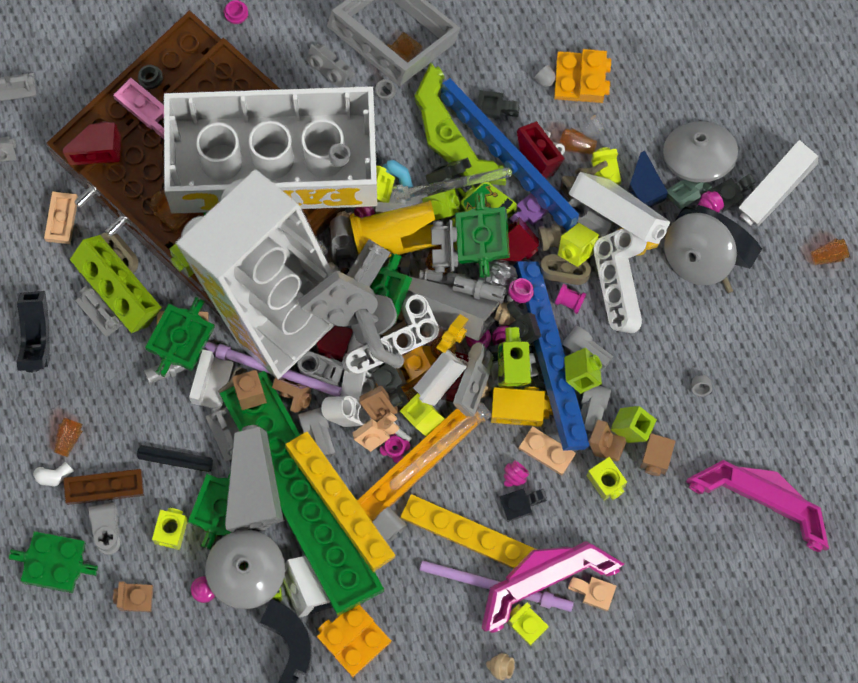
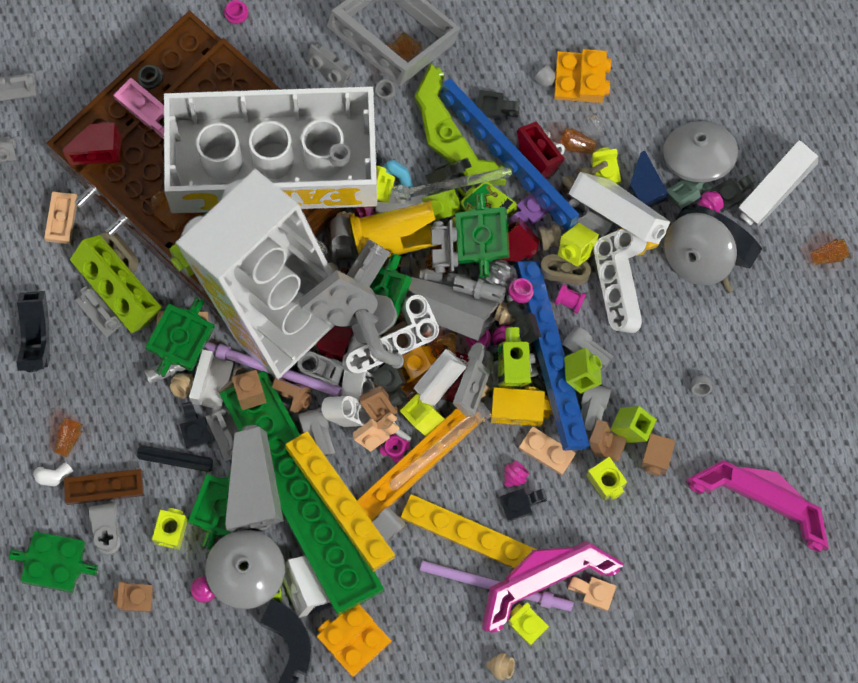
yellow plate [436,314,469,353] -> none
none -> tan plate [170,373,194,399]
none -> black plate [180,401,212,450]

